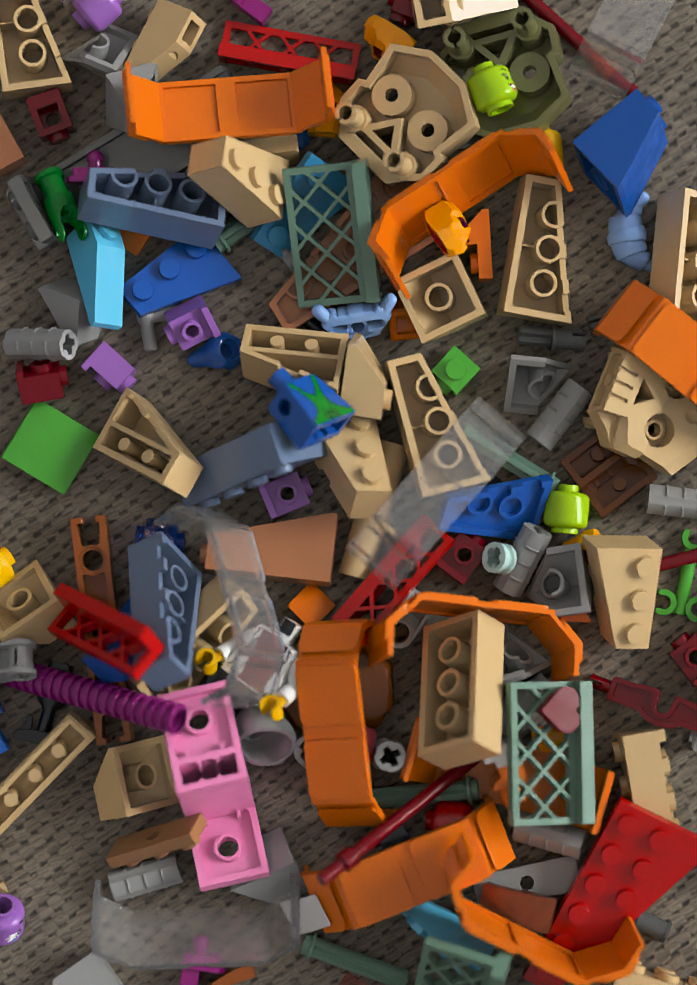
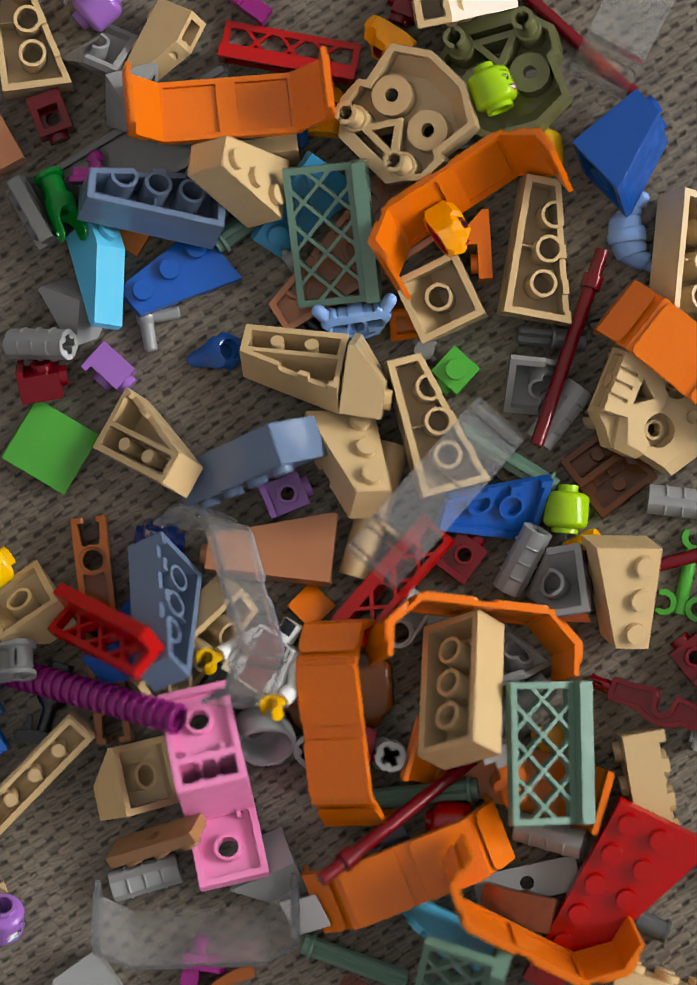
medium lavender brick [163,294,221,351] -> none
blue torso [268,368,355,450] -> none
light aqua bush [482,542,517,575] -> none
tile [536,686,580,733] -> none
none -> light grey piece [412,338,437,363]
none -> dark red bar [530,248,609,447]

